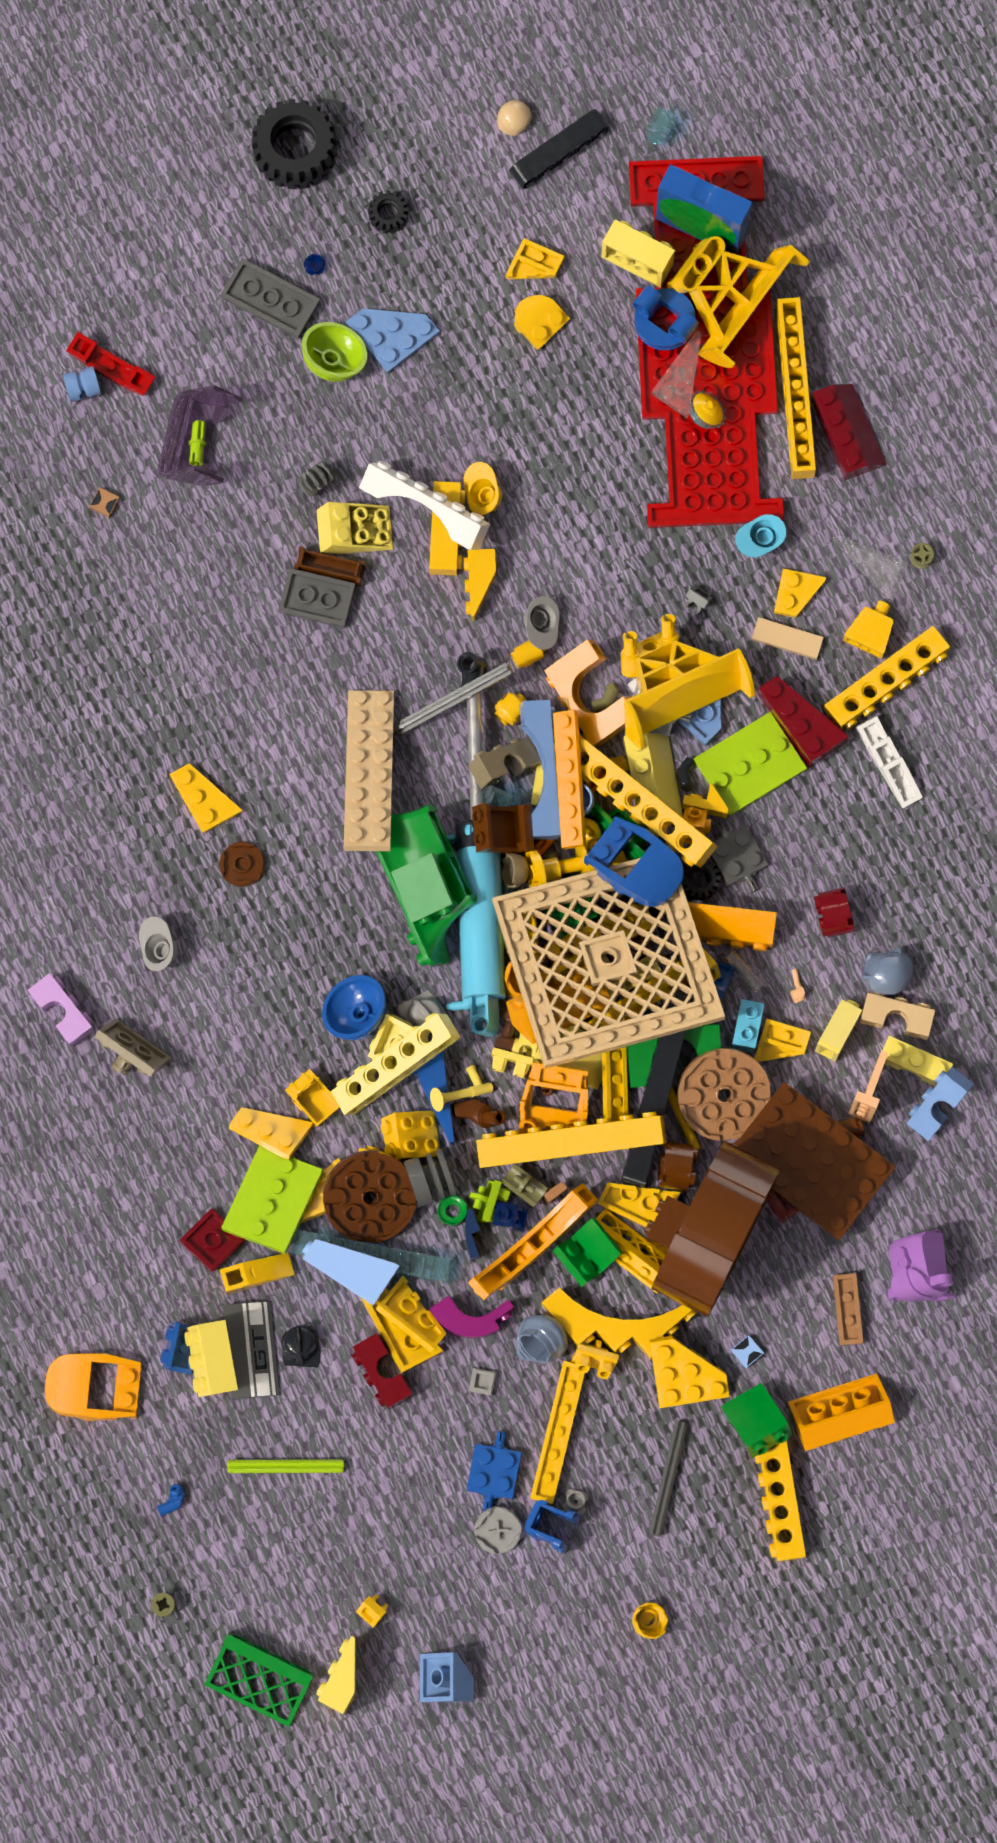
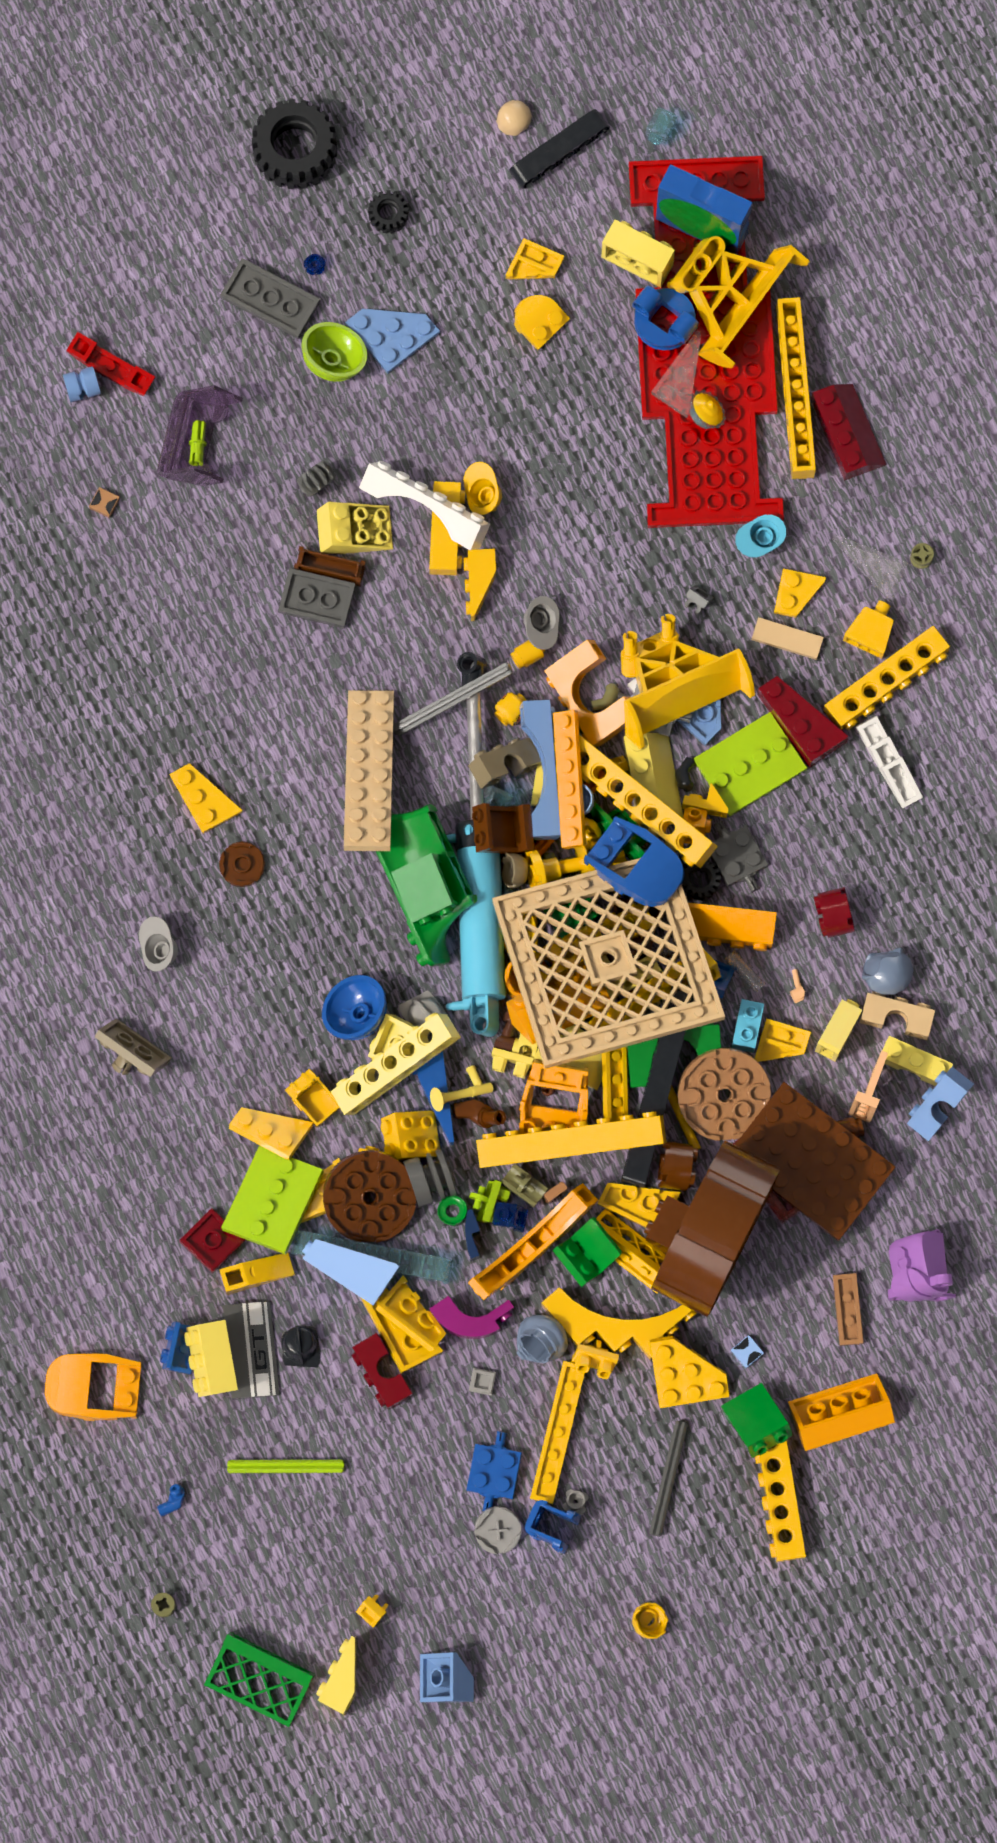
lavender arch [28,973,94,1048] -> none

